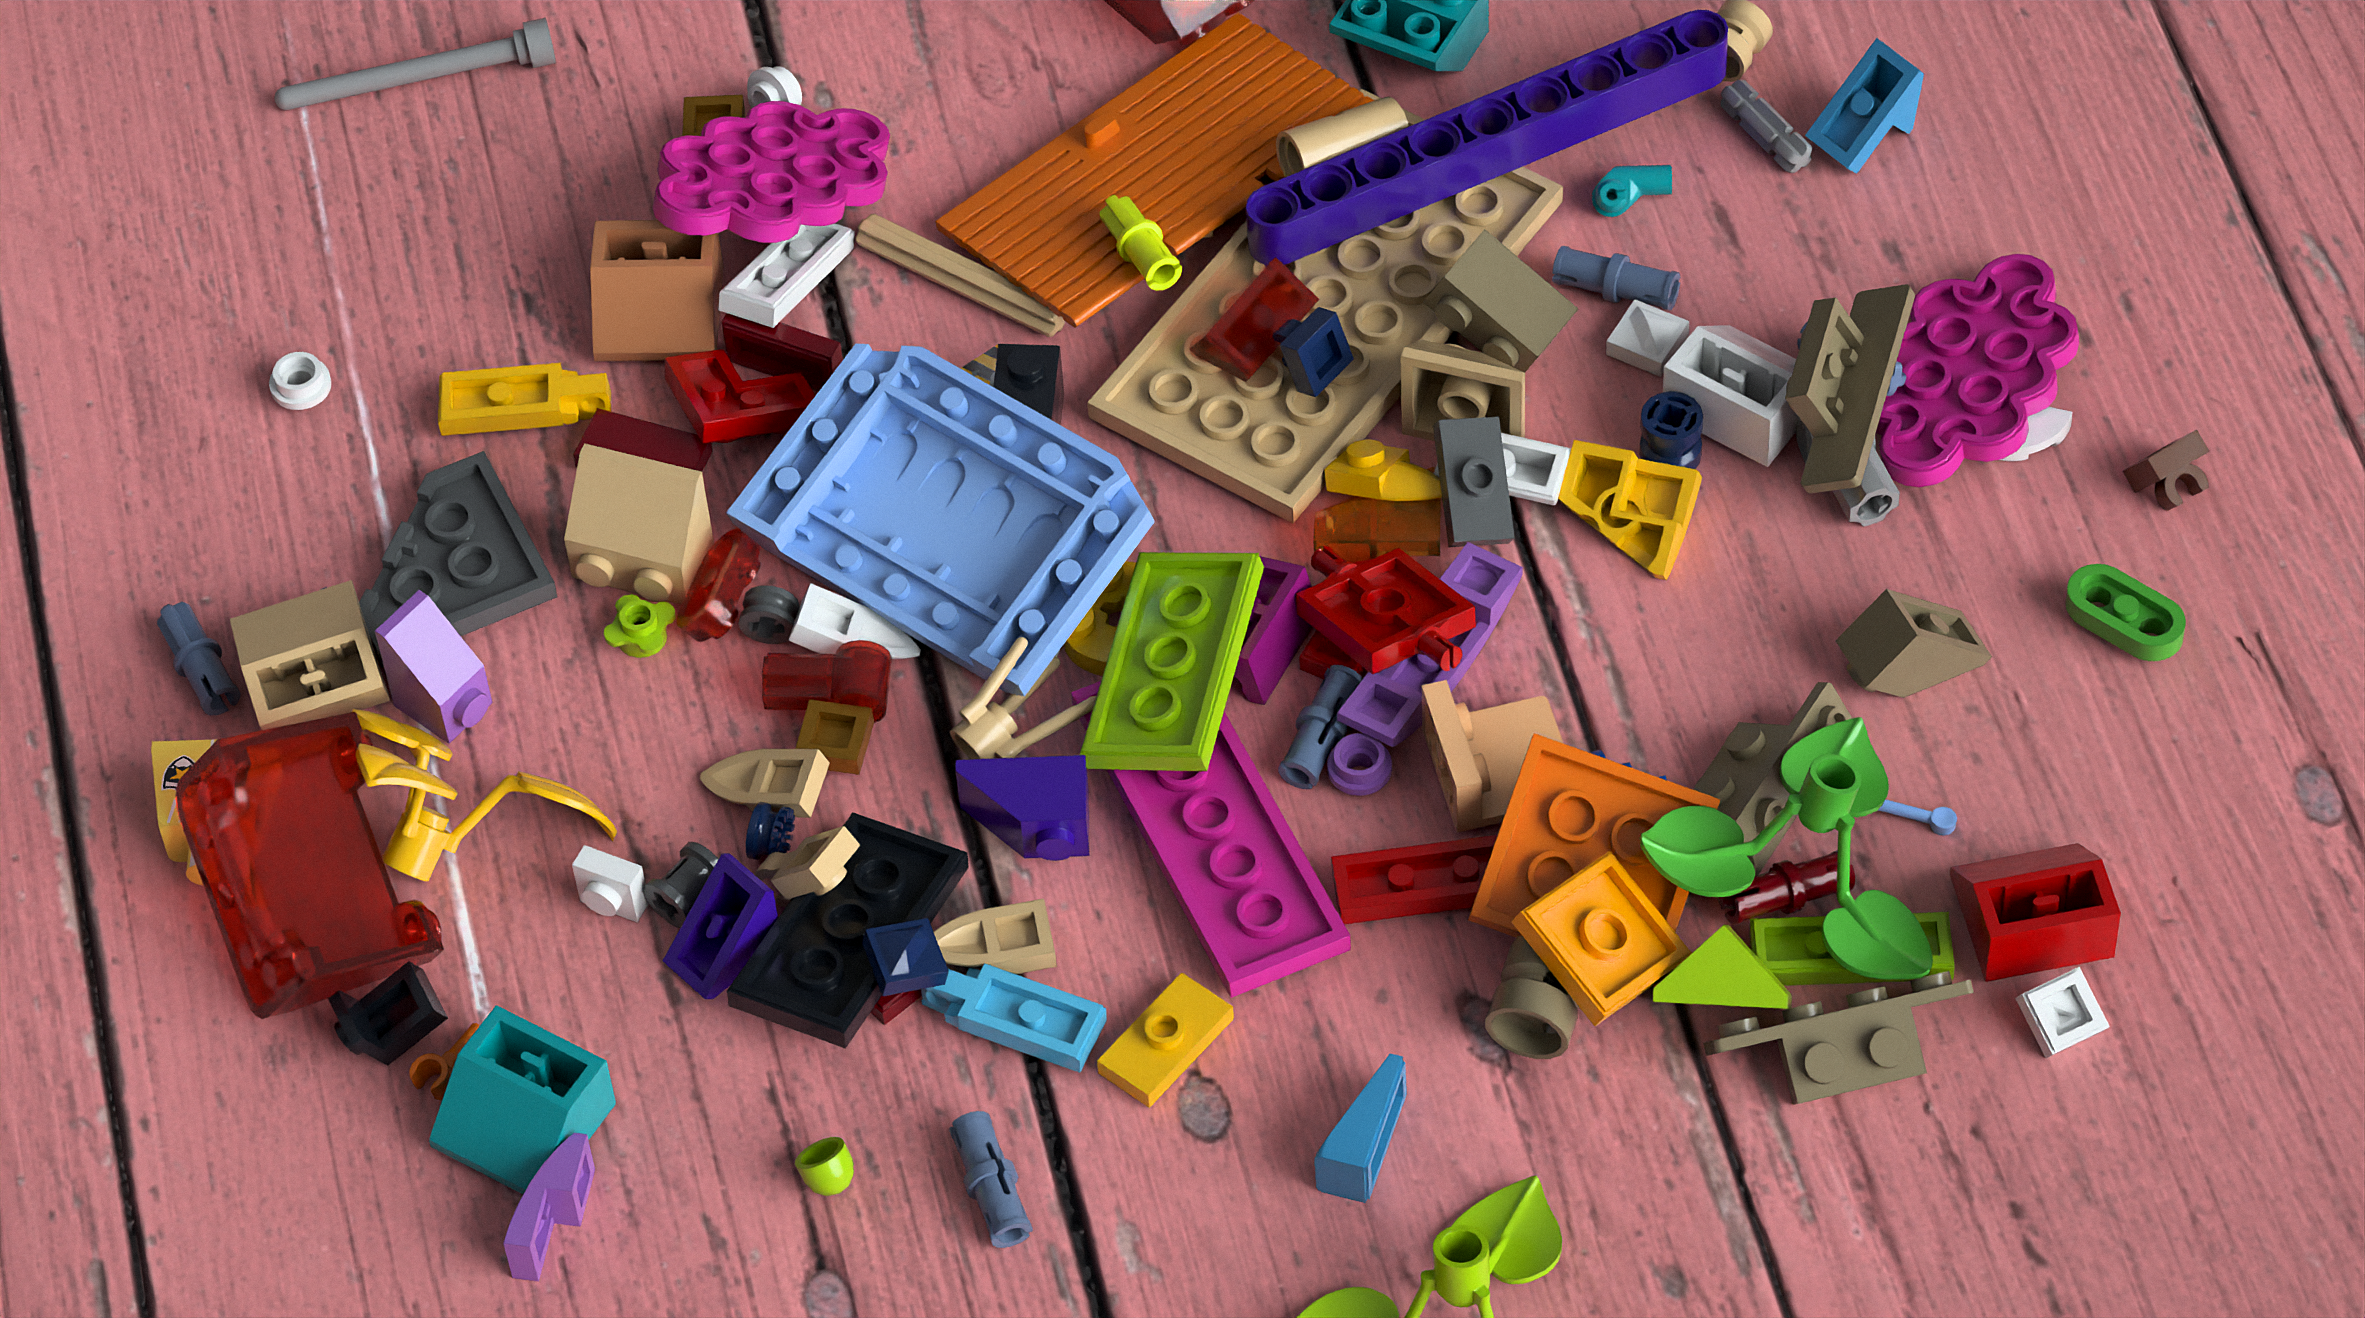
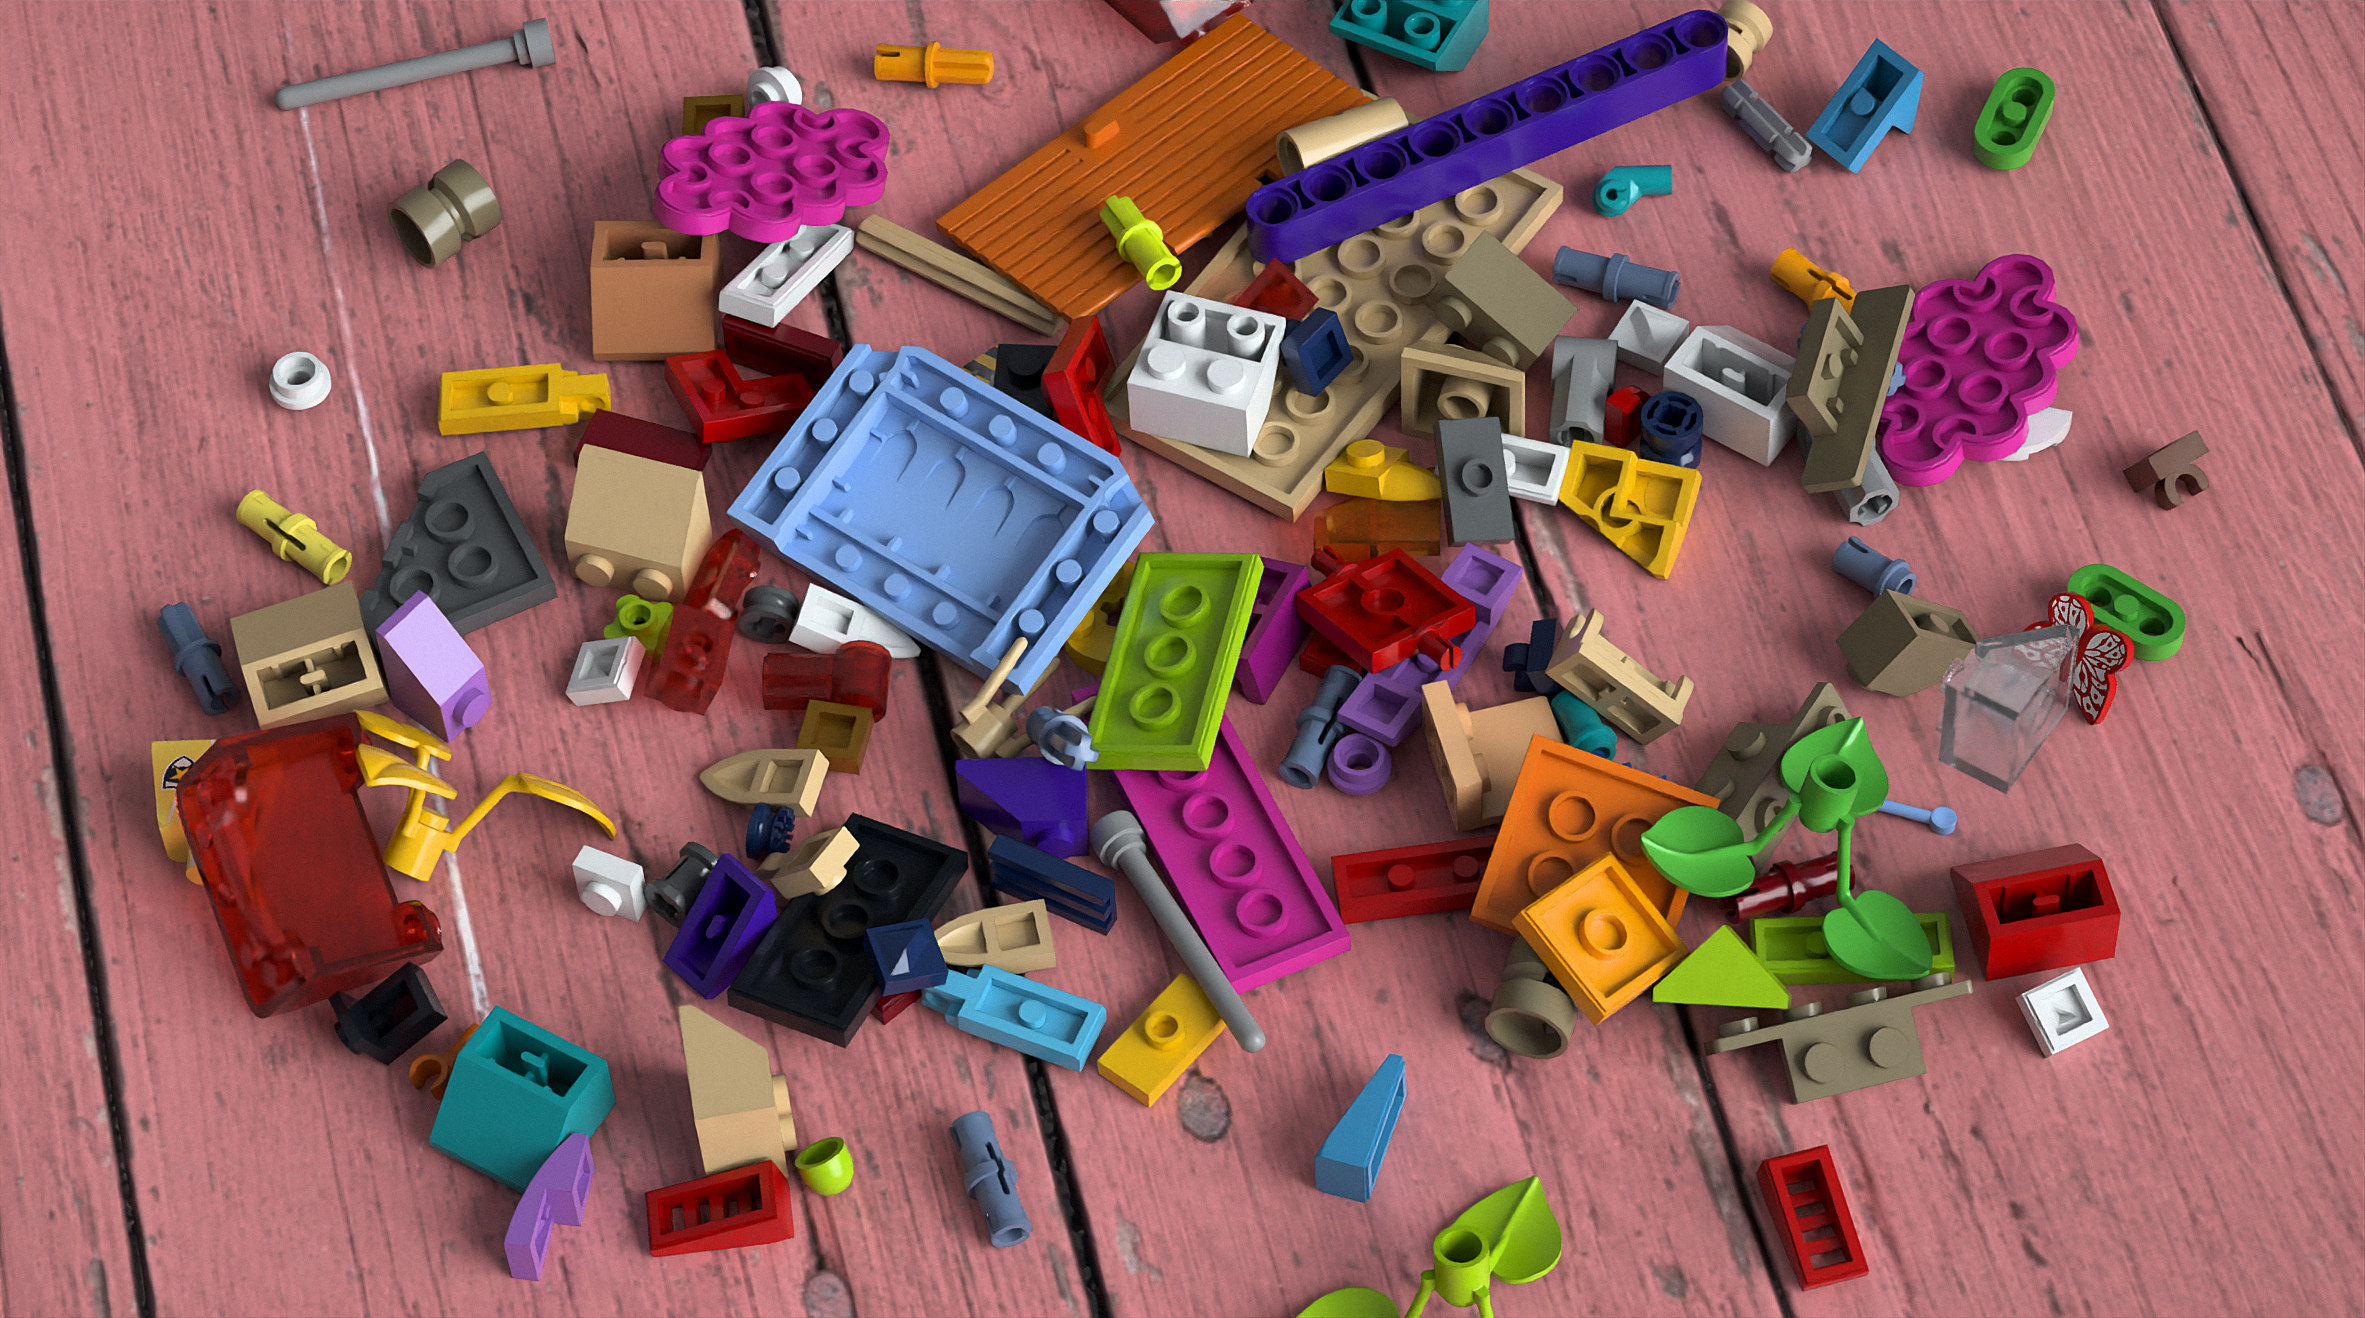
none -> light yellow pin [236,489,353,586]
none -> dark tan wheel [387,159,502,269]
none -> white tile [565,636,646,706]
none -> clear red brick [643,603,736,716]
none -> red slope [645,1159,794,1257]
none -> tan slope [678,1004,798,1178]
none -> light orange axle [874,41,994,88]
none -> dark blue tile [987,834,1117,936]
none -> sand blue axle [1026,706,1099,771]
none -> red plate [1041,314,1122,457]
none -> light grey piece [1088,810,1266,1053]
none -> white slope [1127,290,1286,458]
none -> dark blue tile [1502,618,1566,704]
none -> tan hinge [1545,608,1694,746]
none -> light grey piece [1549,335,1618,448]
none -> teal pin [1550,689,1617,761]
none -> red tile [1604,385,1652,449]
none -> red slope [1756,1144,1869,1292]
none -> light orange pin [1769,247,1857,316]
none -> sand blue pin [1832,536,1916,601]
none -> clear slope [1936,623,2080,794]
none -> bright green plate [1973,67,2055,171]
none -> red animal [2009,592,2134,725]

